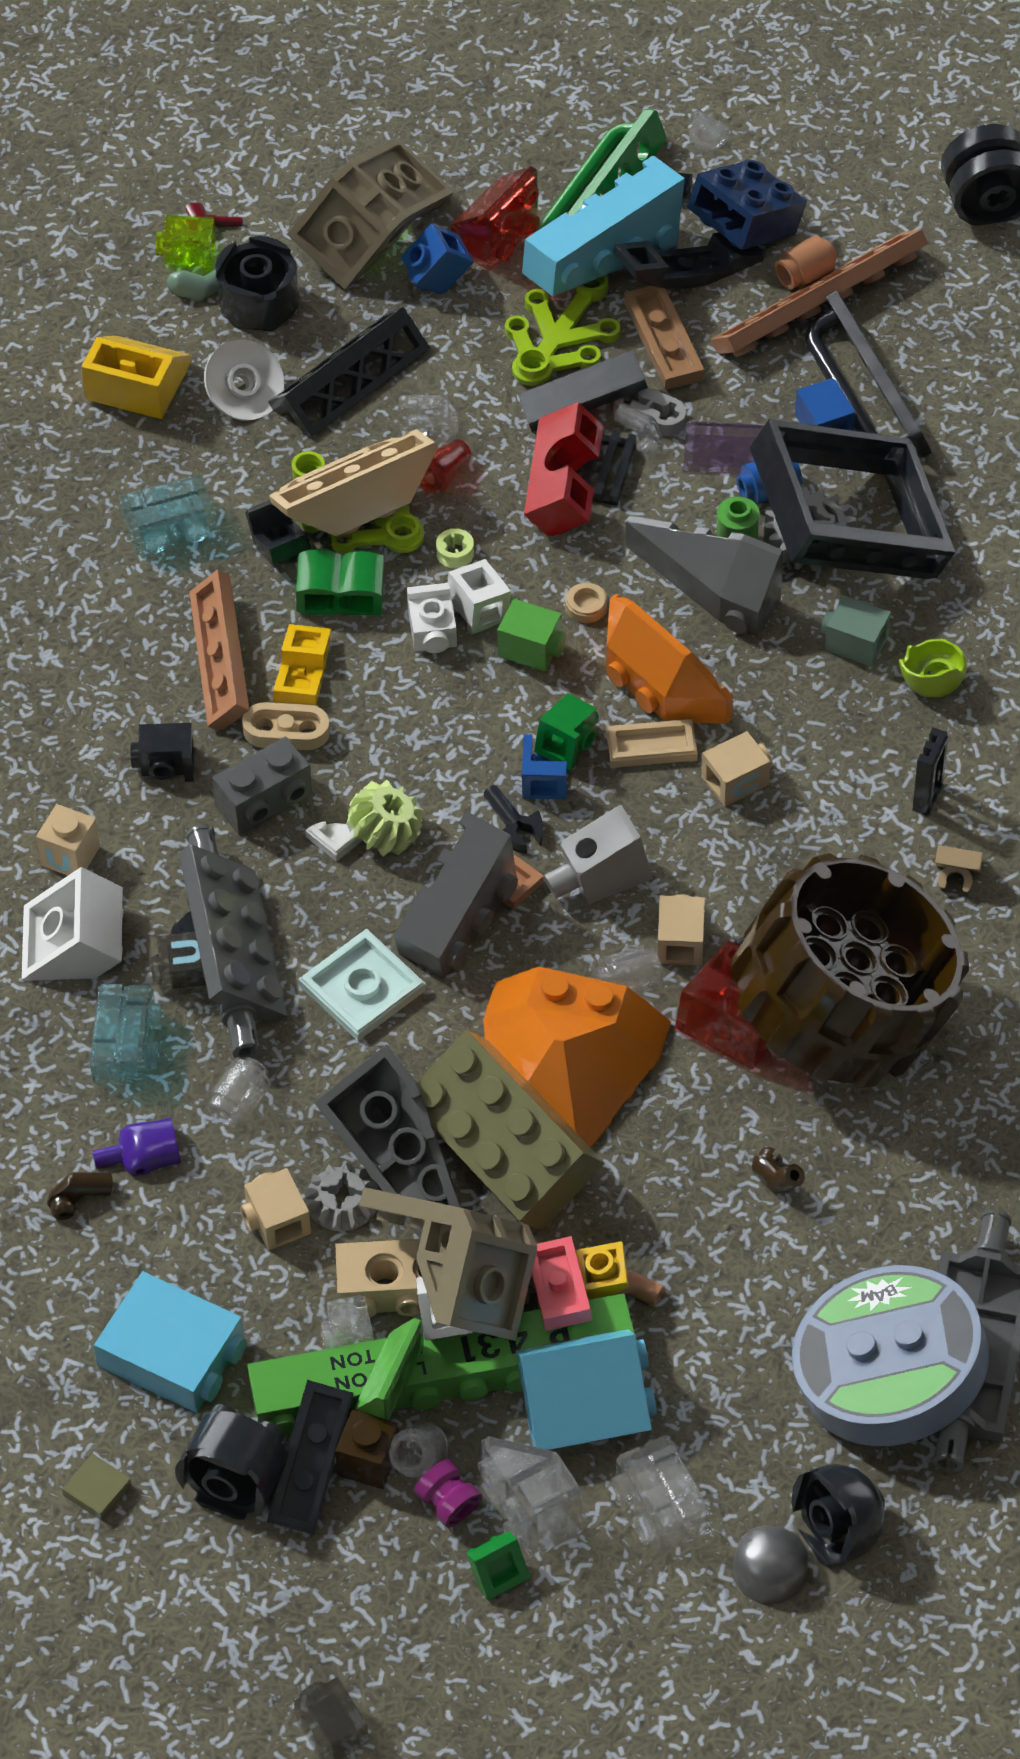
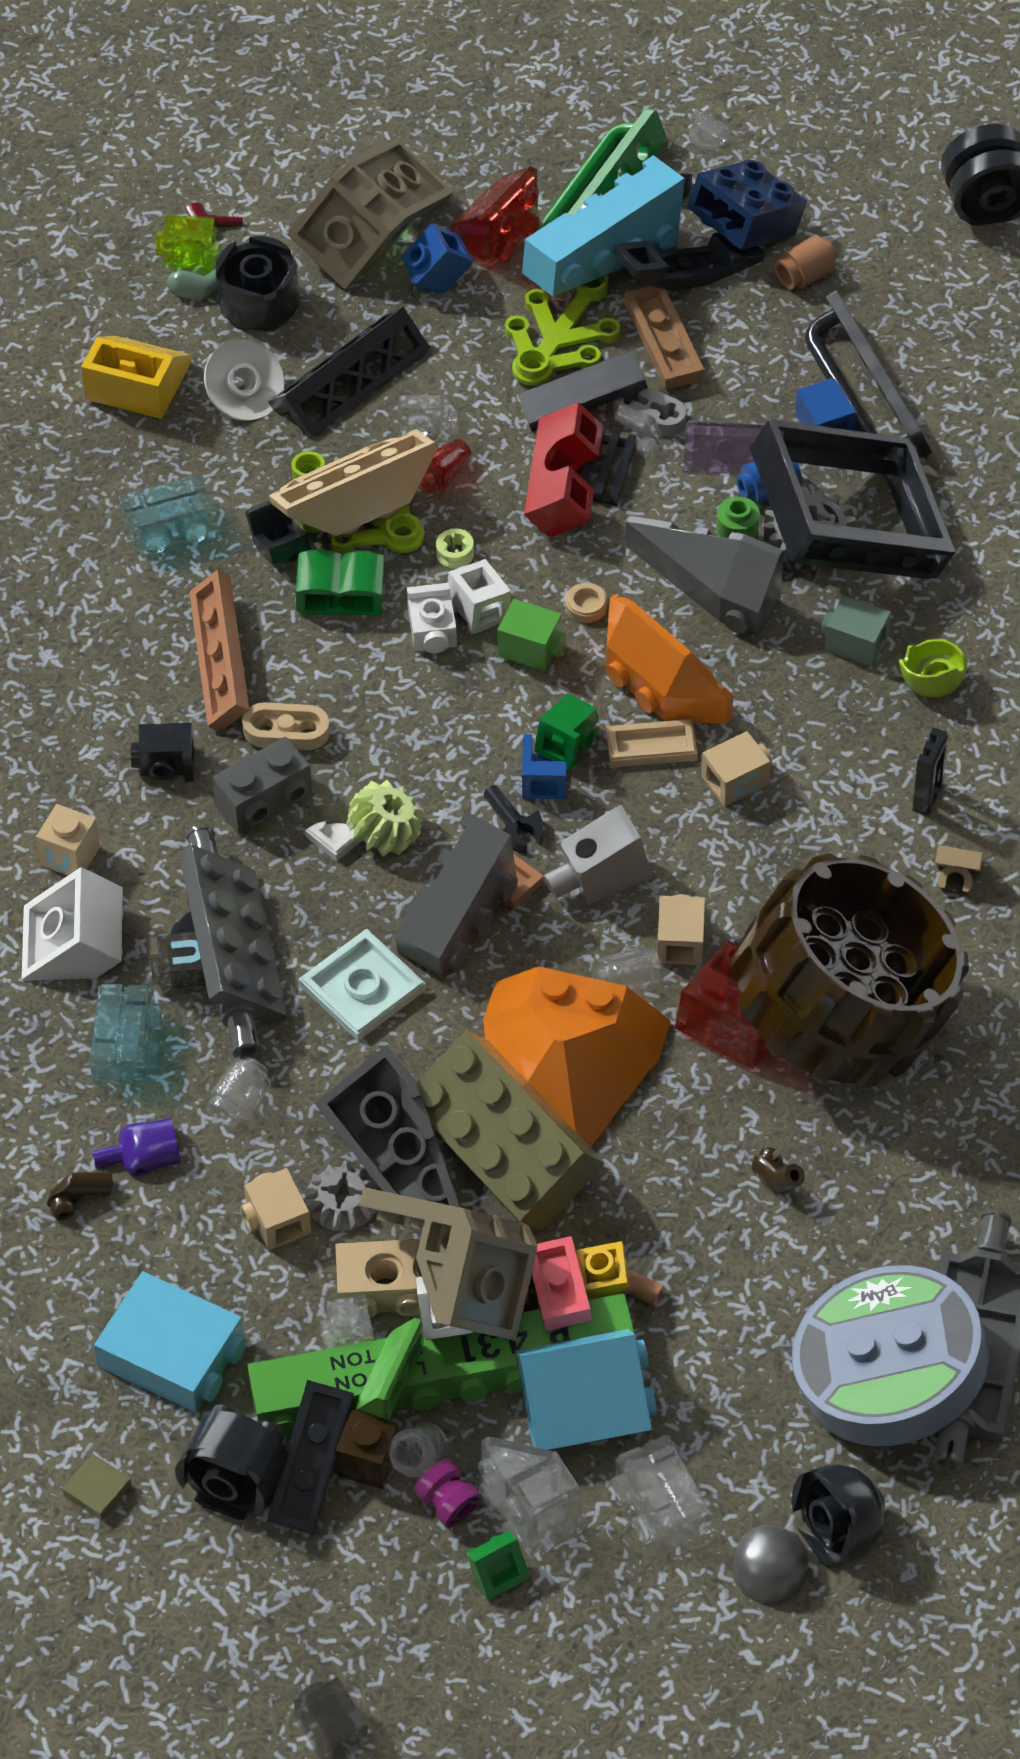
yellow slope [273,624,331,706] -> none
nougat plate [710,229,928,357] -> none

